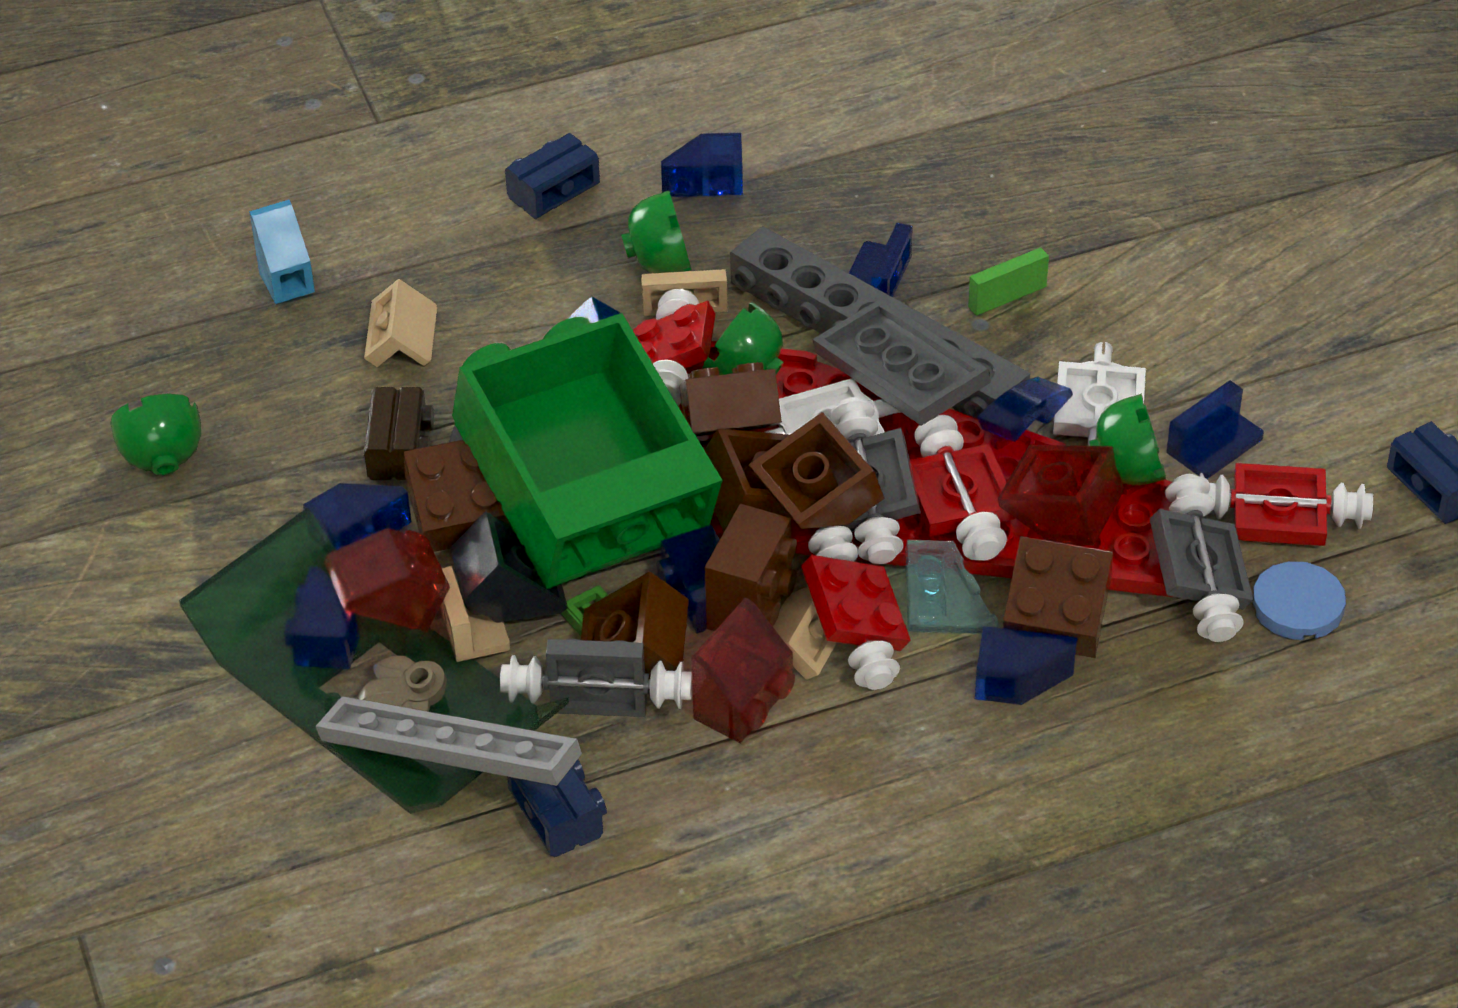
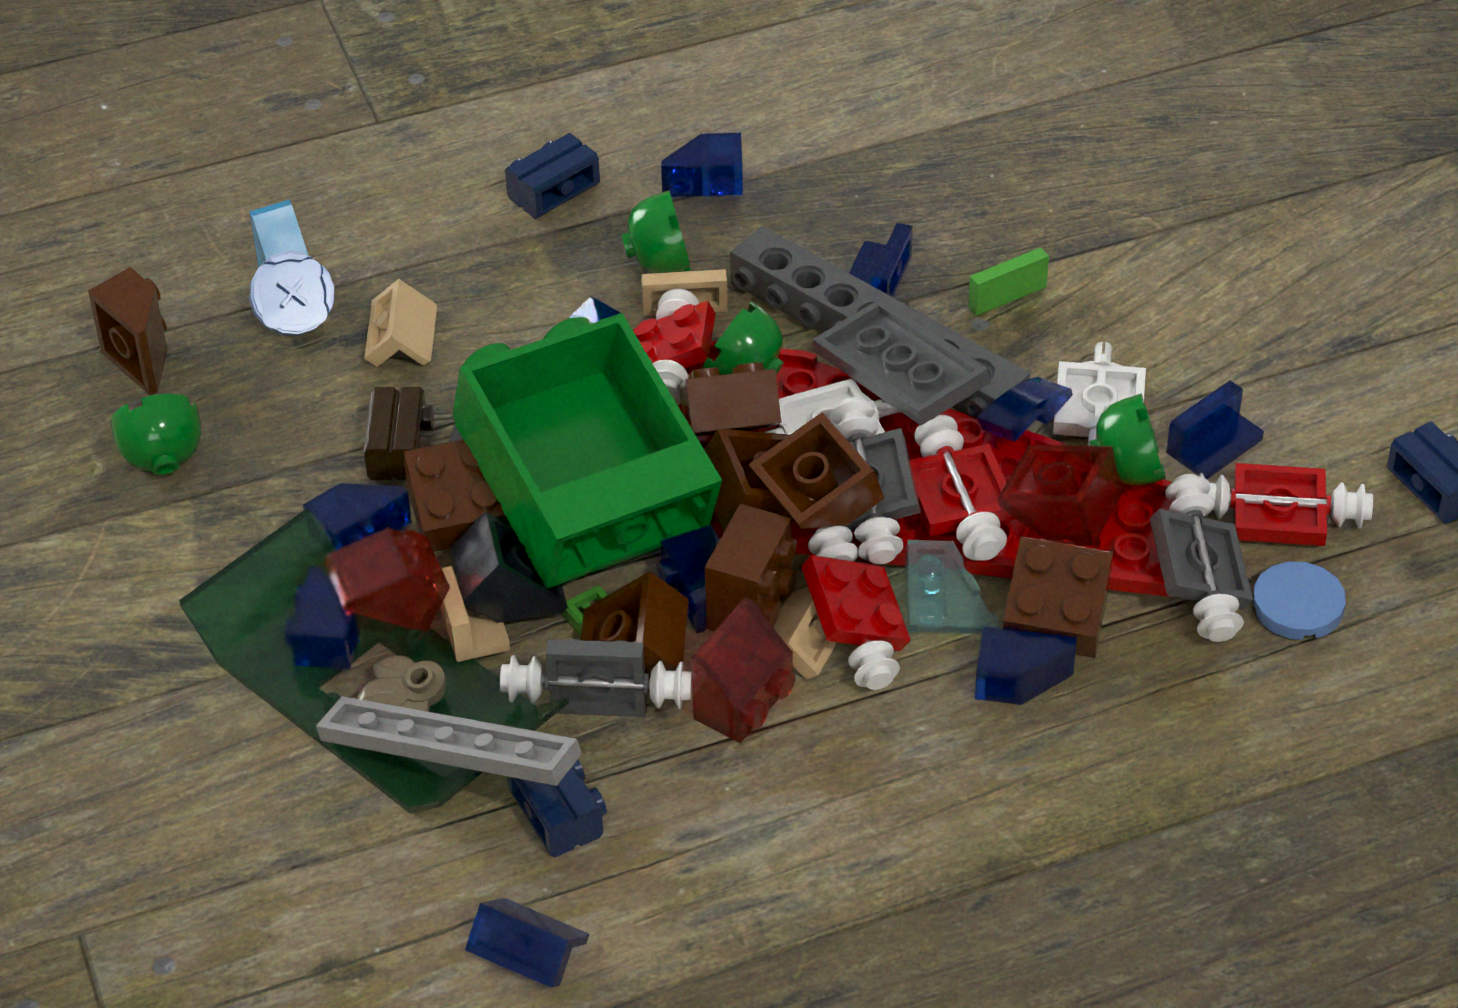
none -> reddish brown slope [88,267,168,395]
none -> tile [249,251,334,336]
none -> clear blue panel [465,898,590,988]

